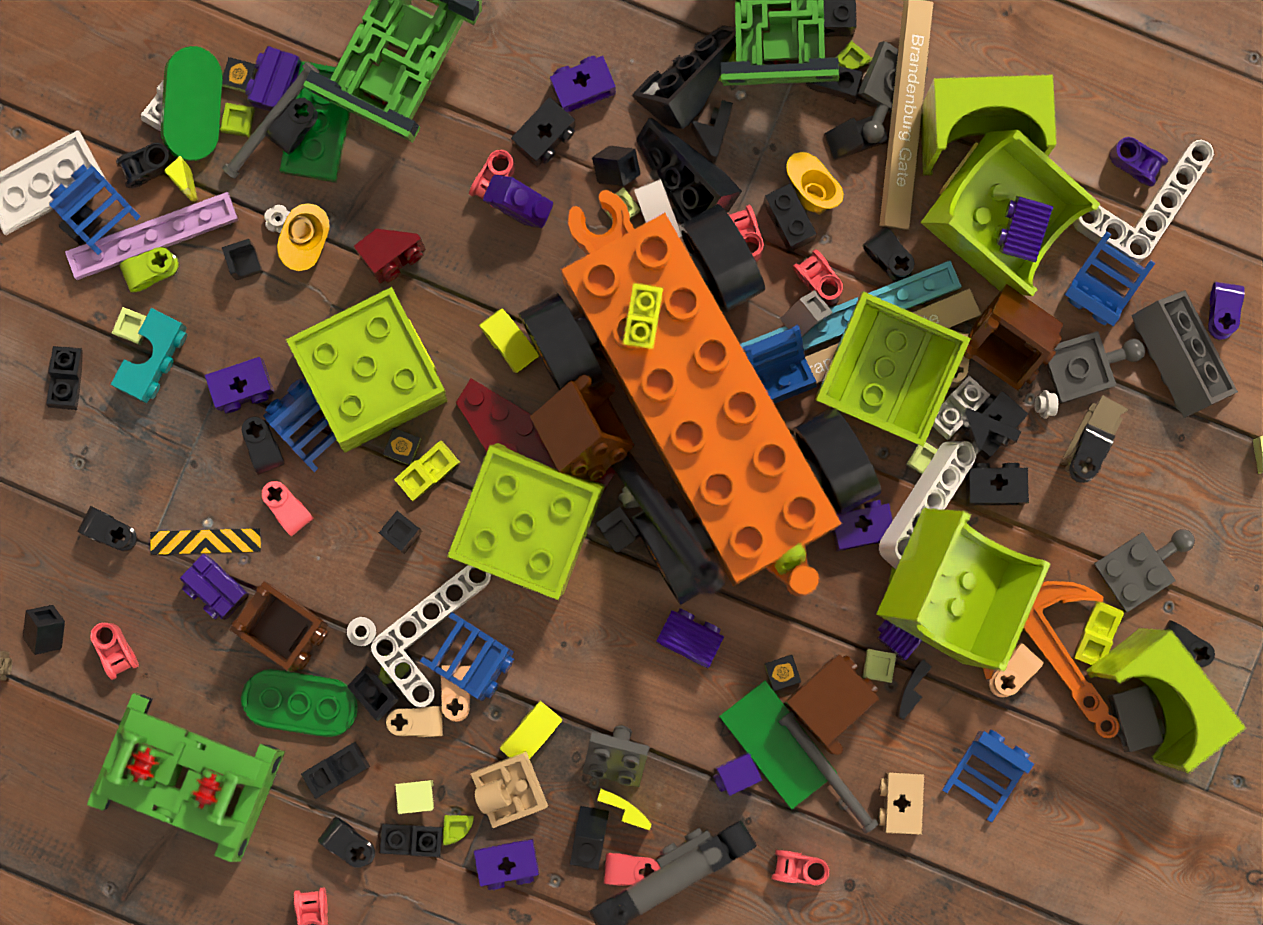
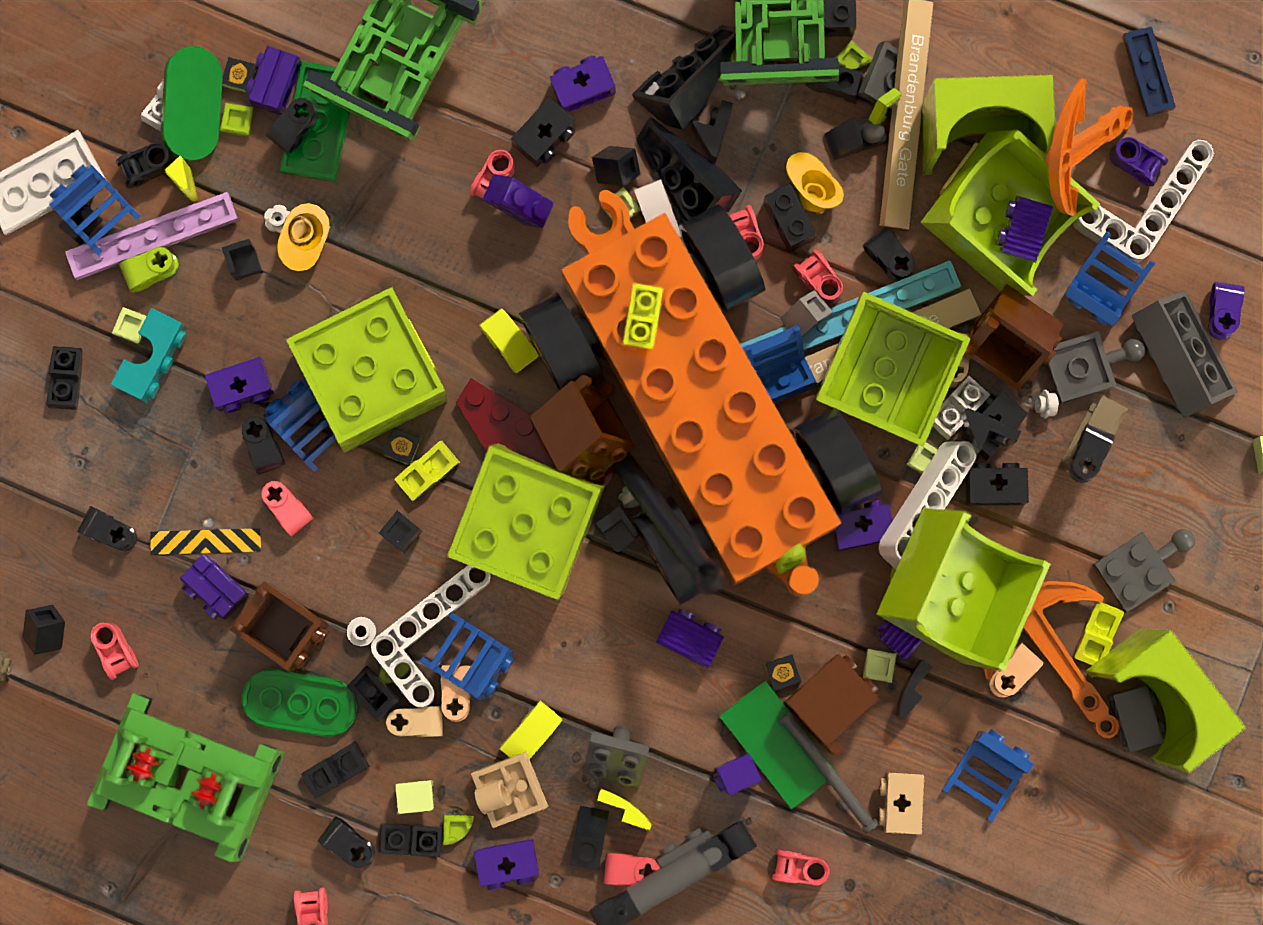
dark grey bar [222,62,320,178] -> none
dark red slope [354,229,426,284] -> none
black piece [1164,620,1215,667] -> none
none -> lime tile [868,88,902,125]
none -> orange piece [1046,79,1133,216]
none -> dark blue plate [1122,26,1176,117]

